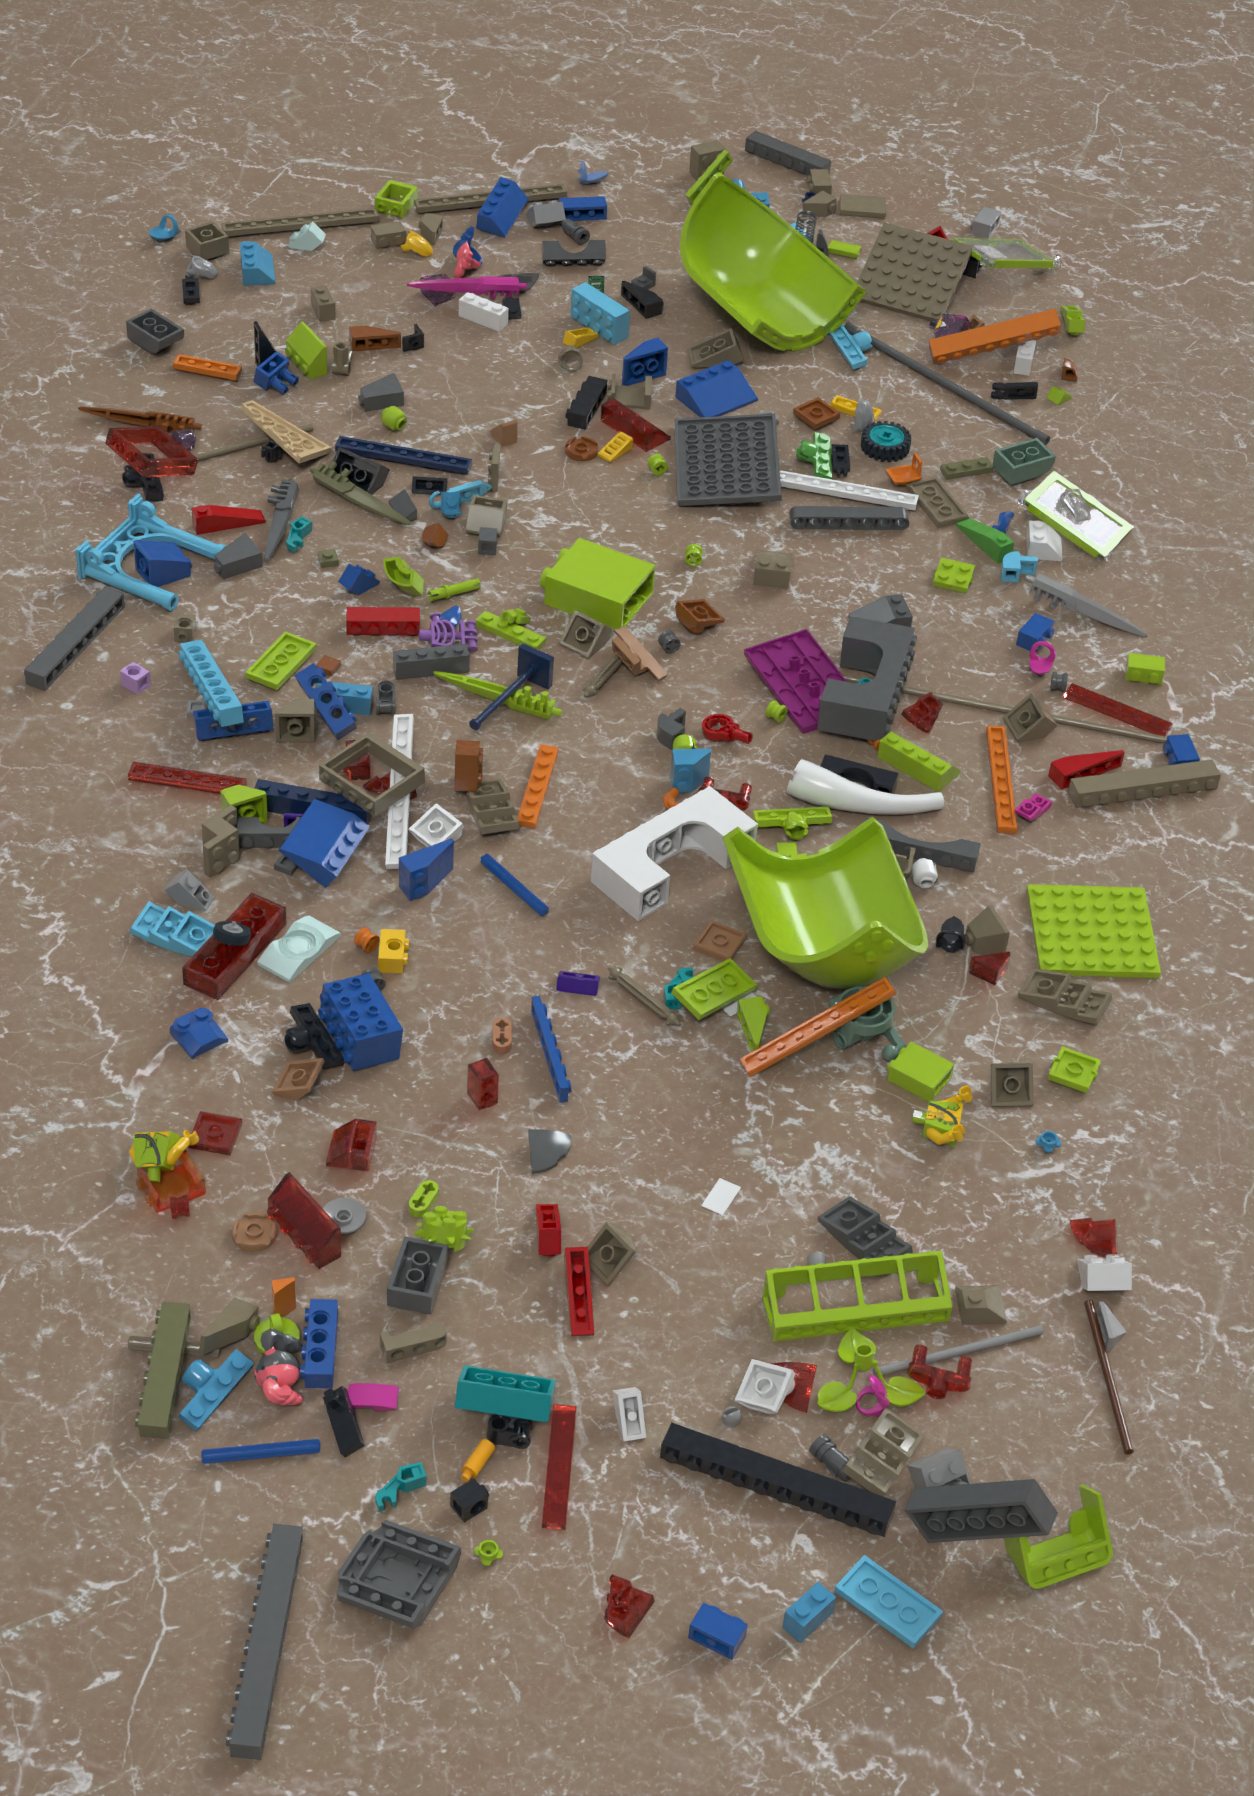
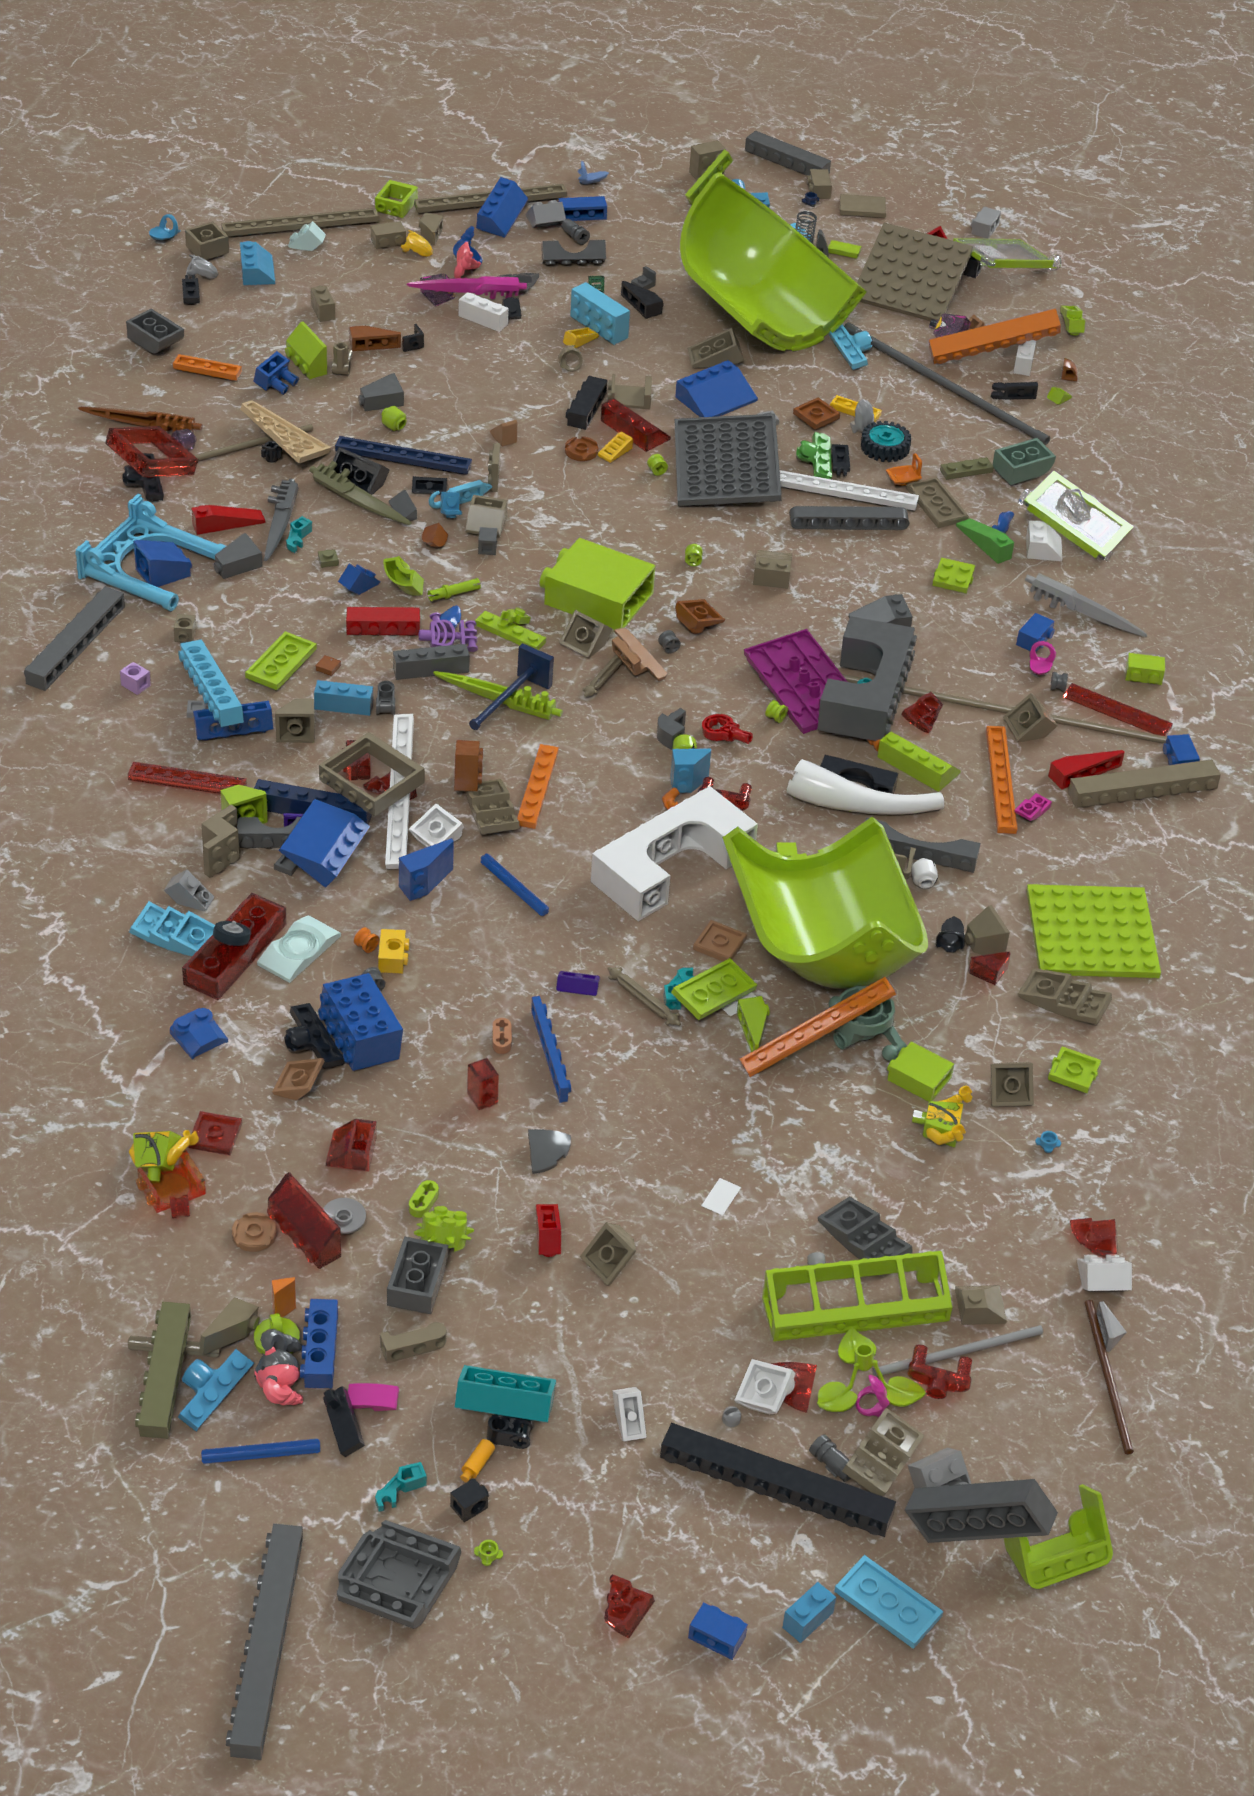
black slope [254,321,276,367] -> none
blue brick [295,663,357,741] -> none
clear red tile [542,1404,577,1530] -> none
red slope [564,1246,594,1336] -> none
blue slope [622,337,668,386] -> none
lime plate [752,806,833,840] -> none
dark tan slope [802,191,837,217] -> none
medium azure brick [1000,551,1038,583] -> none

